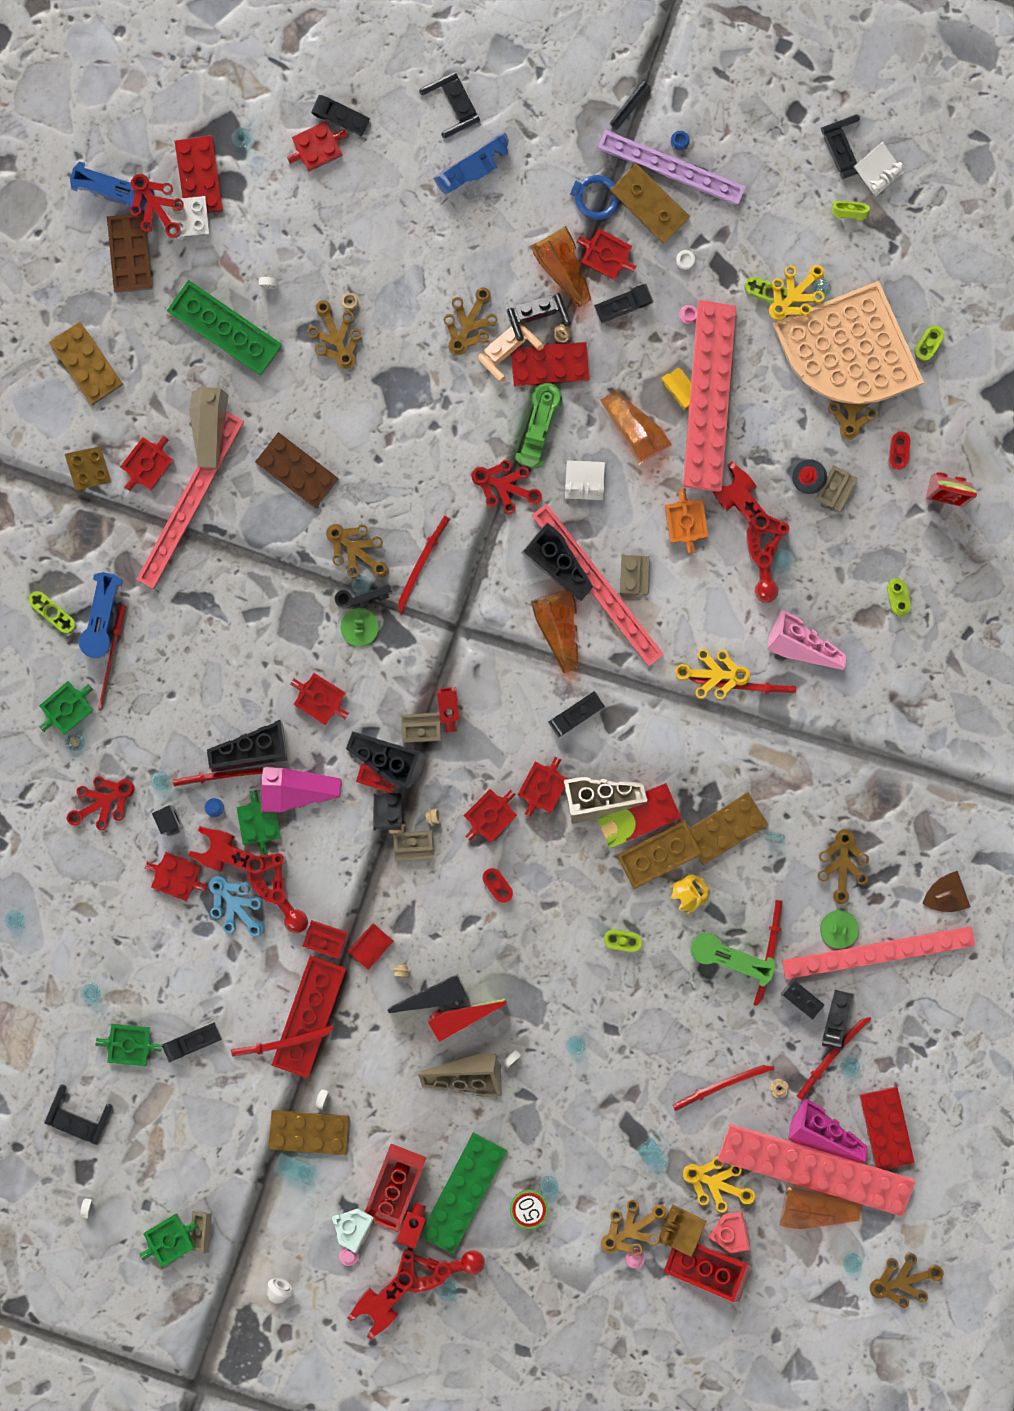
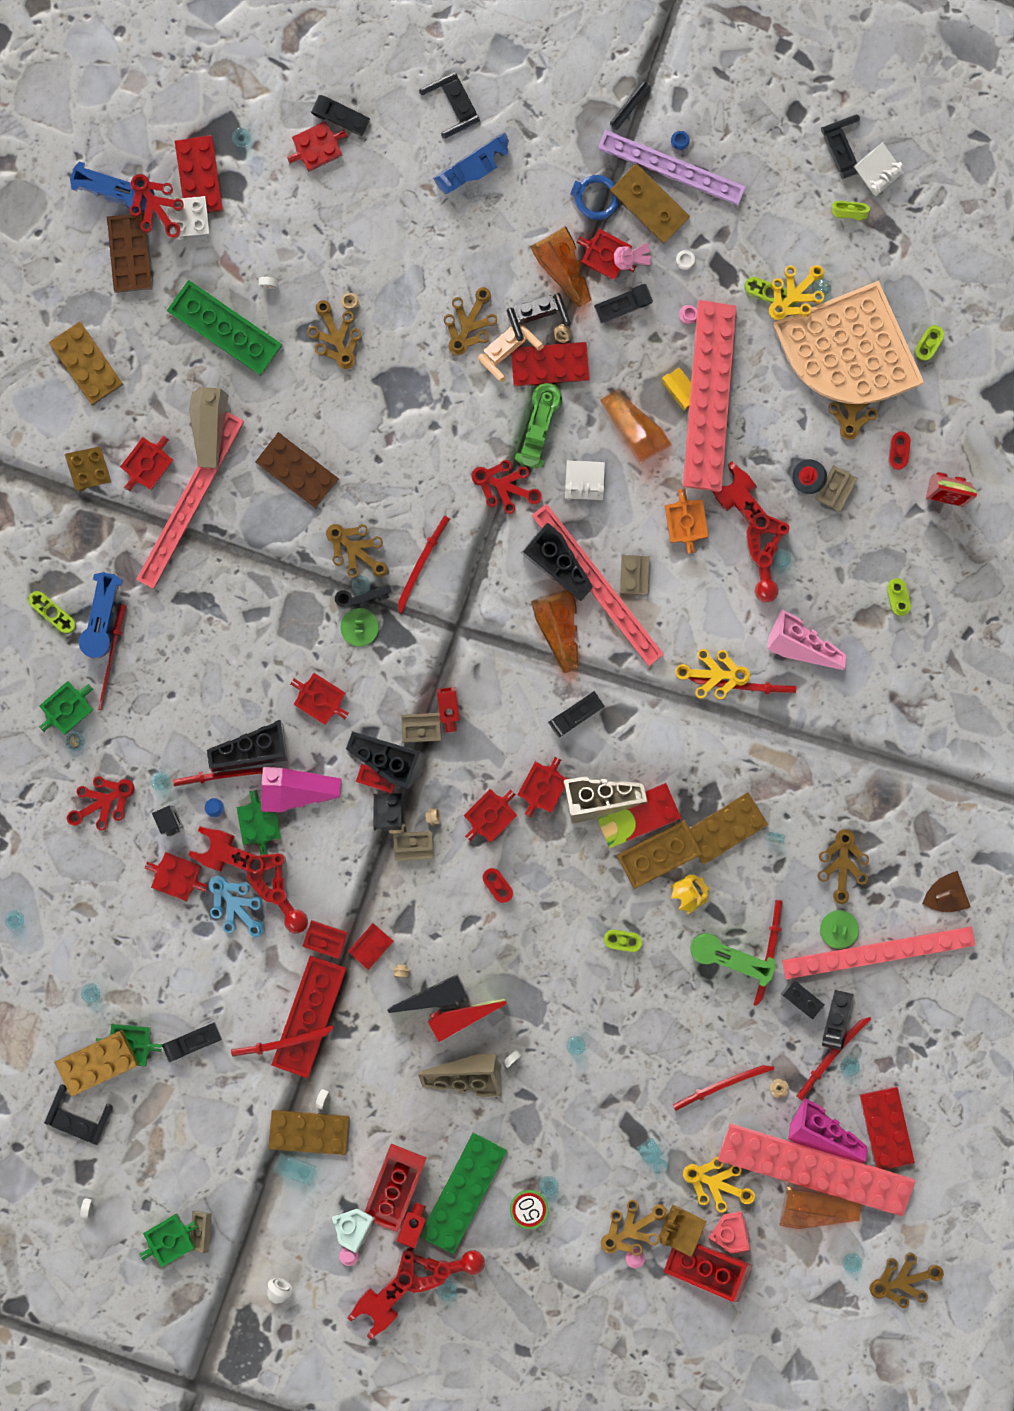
none -> pearl gold plate [54,1030,139,1097]
none -> bright pink piece [614,243,651,270]

